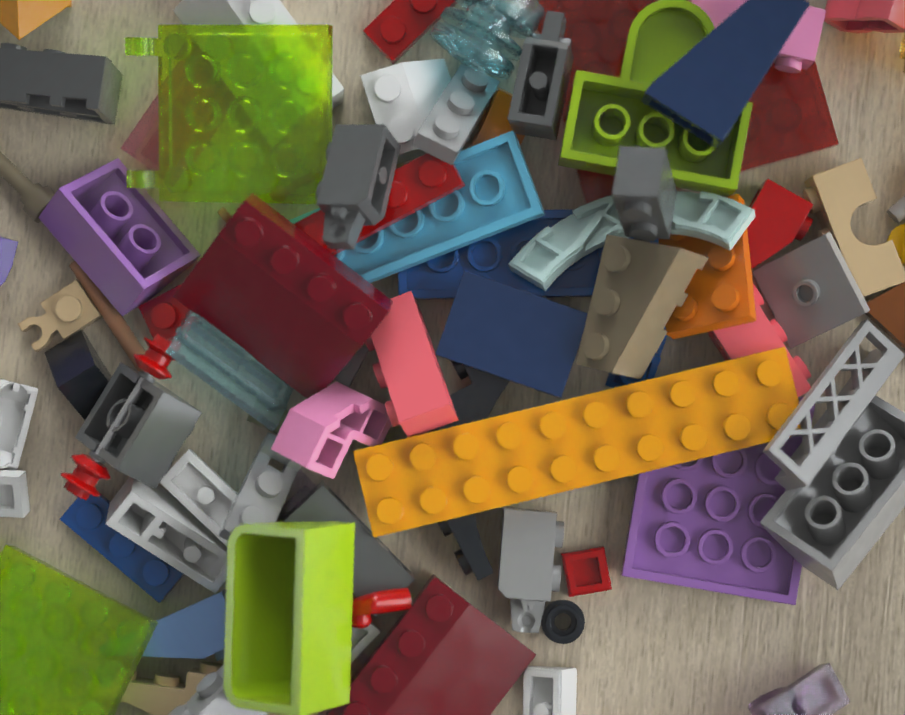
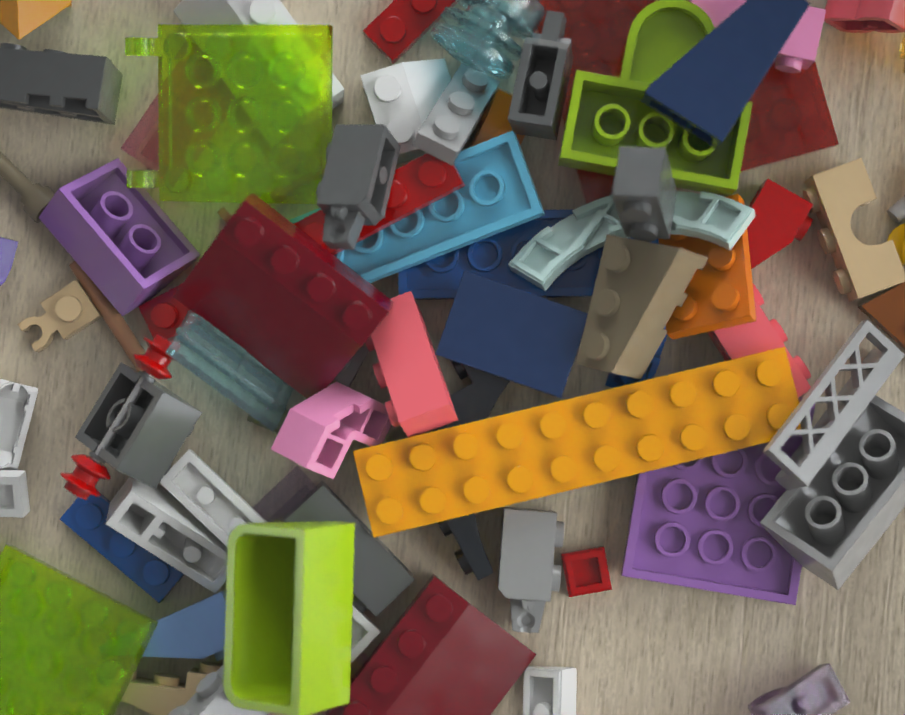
black slope [45,330,111,420] -> none
light grey plate [218,432,301,541] -> none
red arm [352,587,412,628] -> none
black plate [541,600,585,644] -> none
light grey plate [752,232,870,348] -> none

